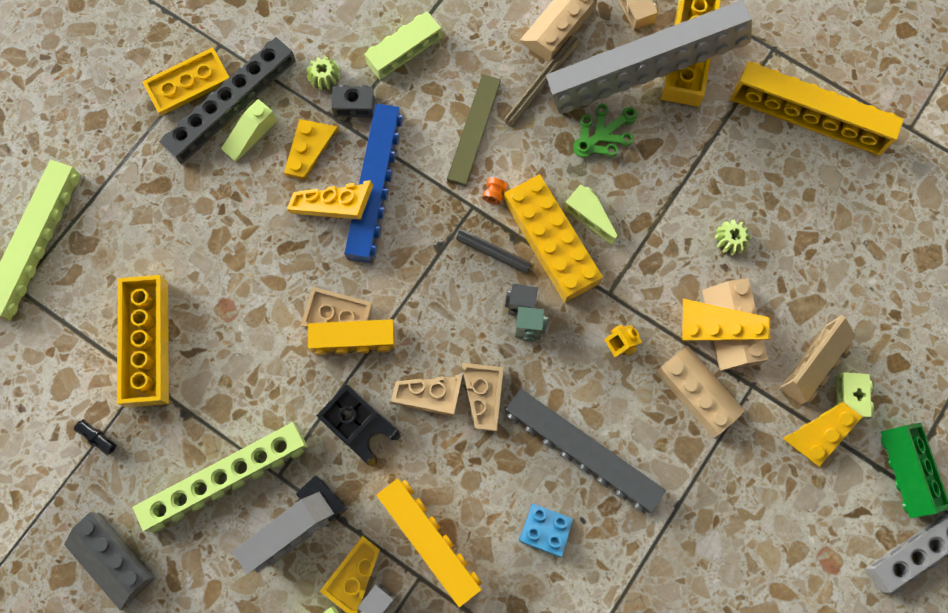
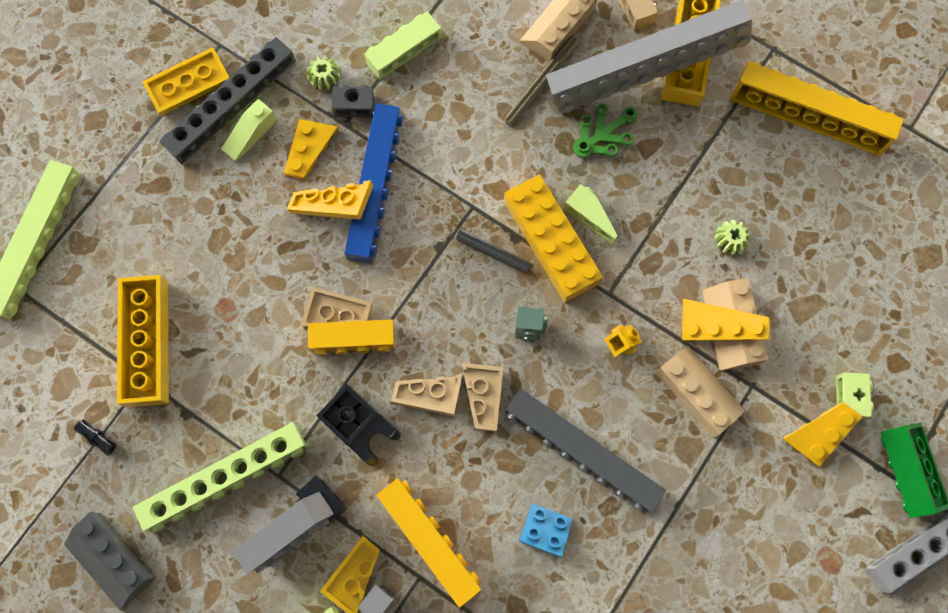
olive tile [447,74,501,186] -> none
orange wheel [482,177,507,205] -> none
dark grey brick [505,284,538,316] -> none
tan slope [779,315,855,405] -> none

